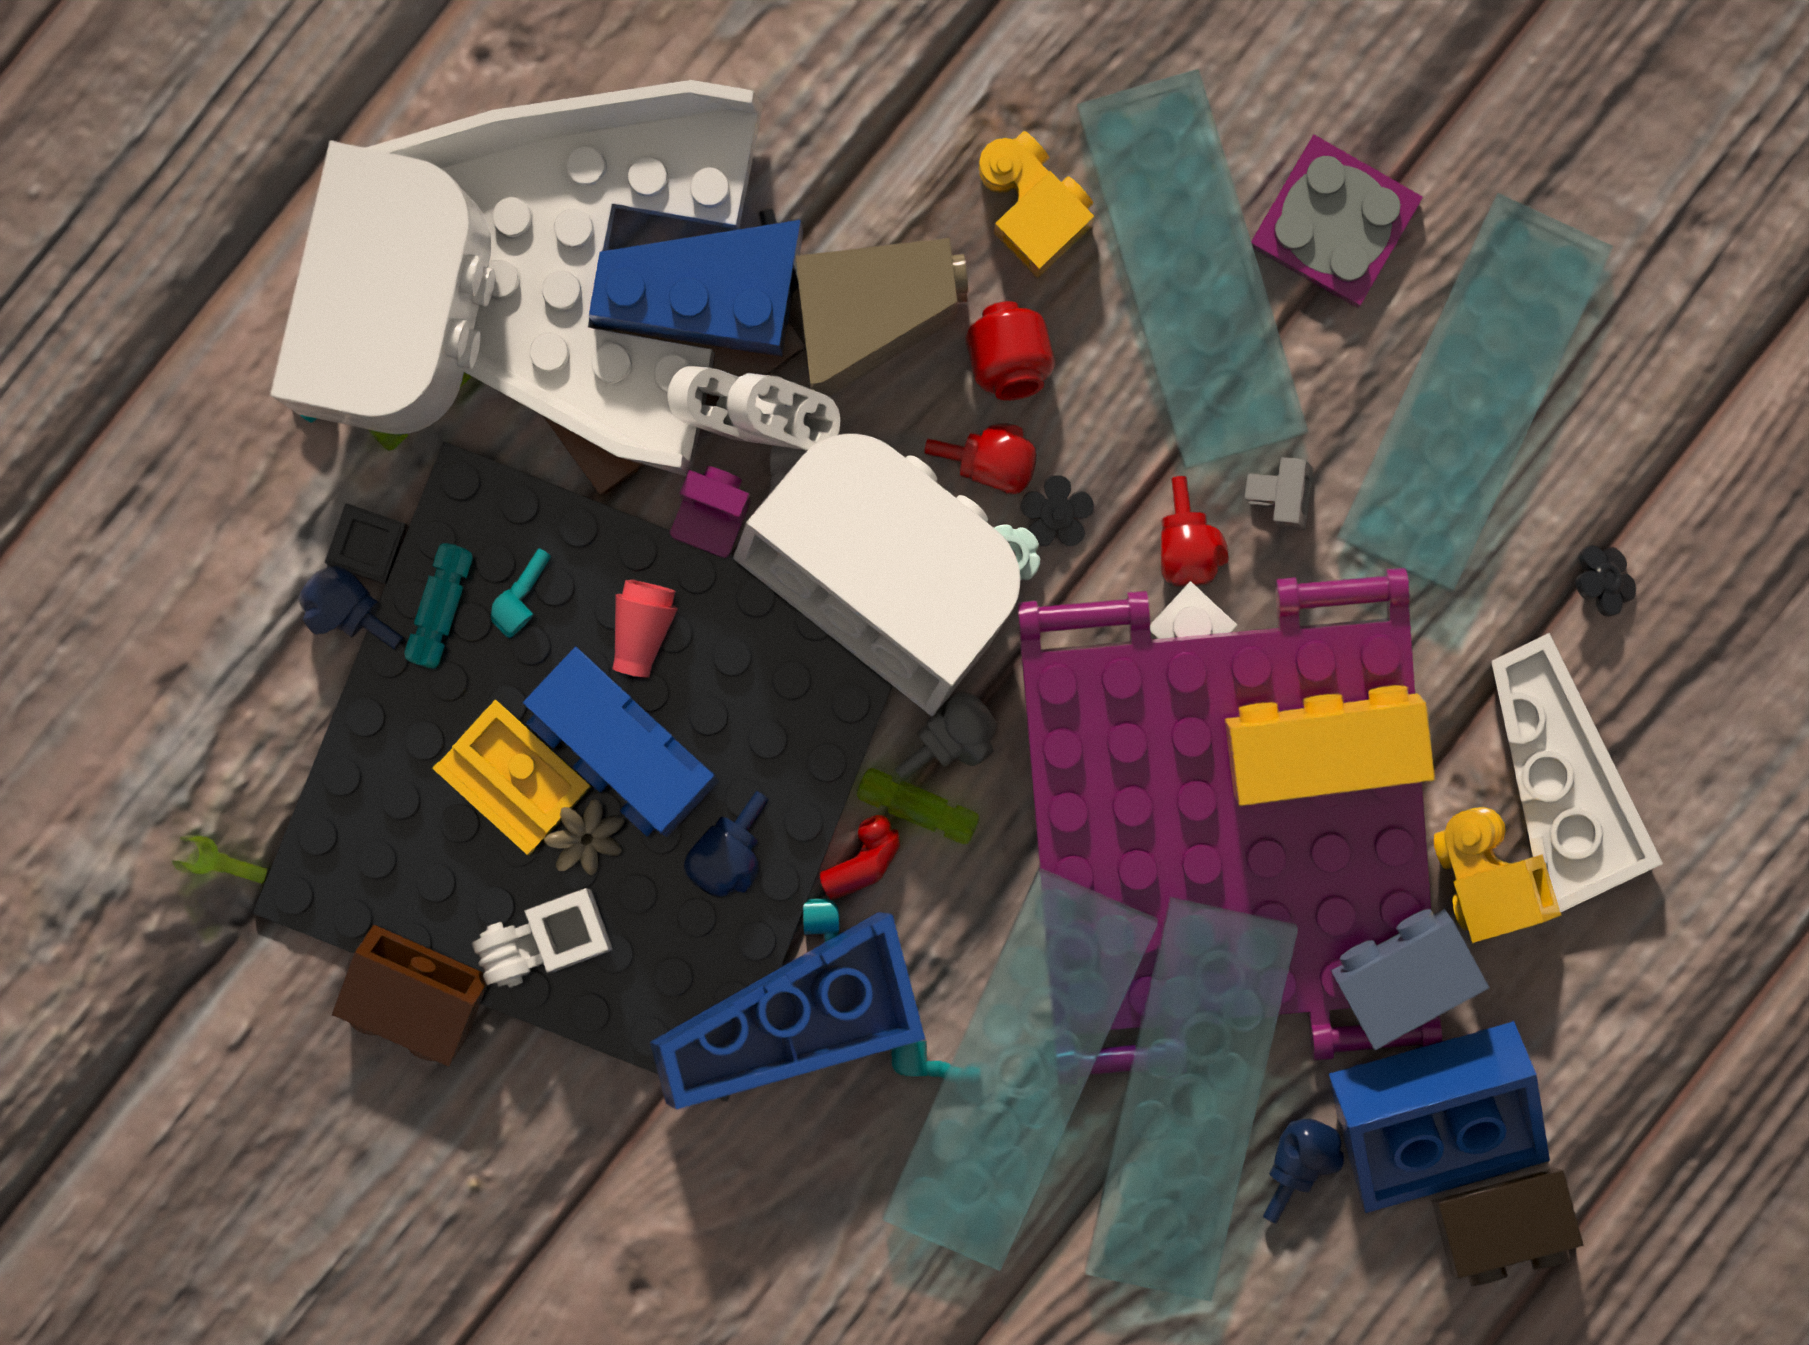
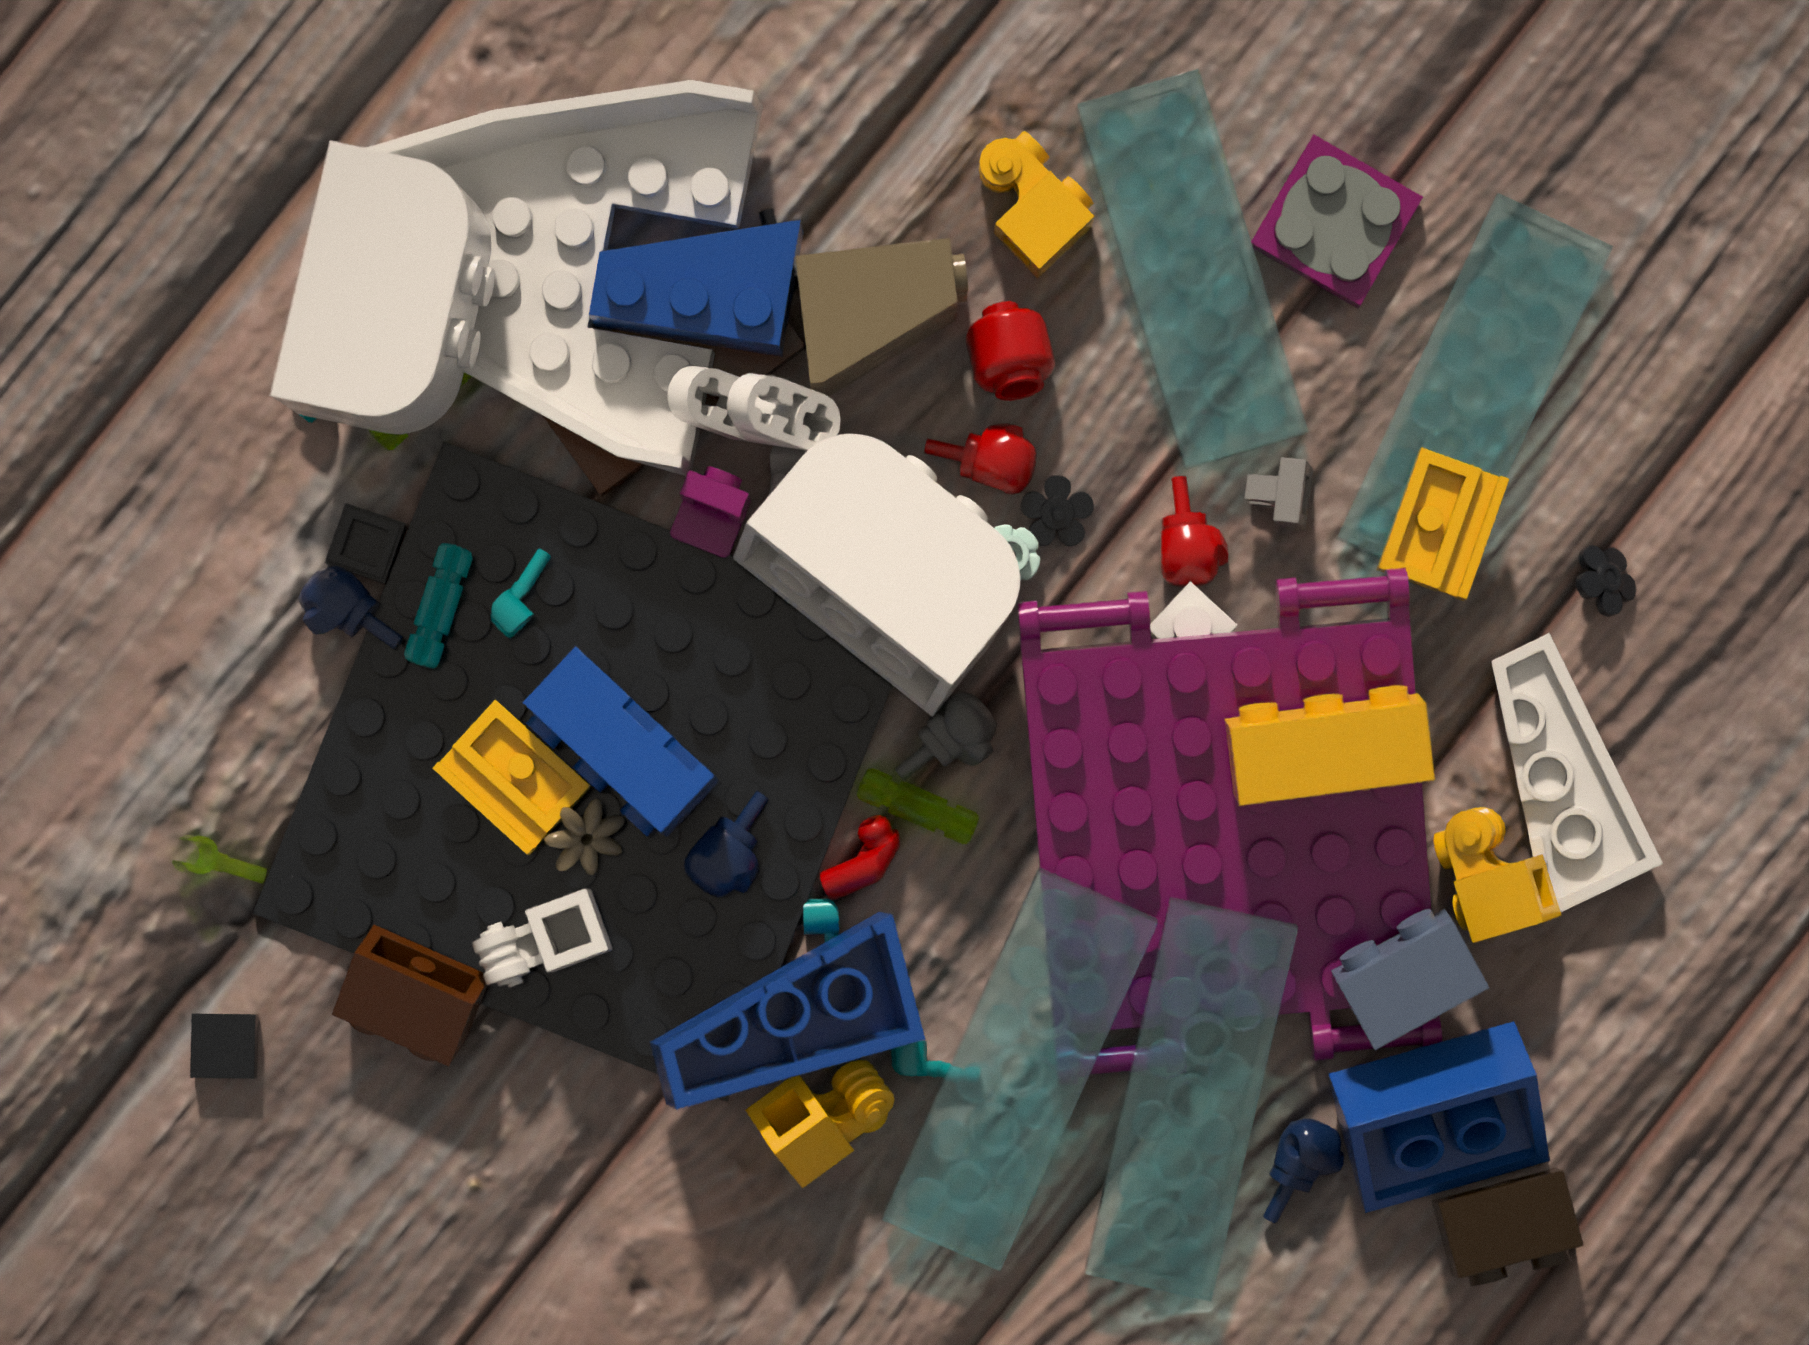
coral cone [612,580,678,678] -> none
none -> black tile [190,1013,259,1079]
none -> yellow brick [745,1060,895,1189]
none -> yellow plate [1376,447,1509,601]

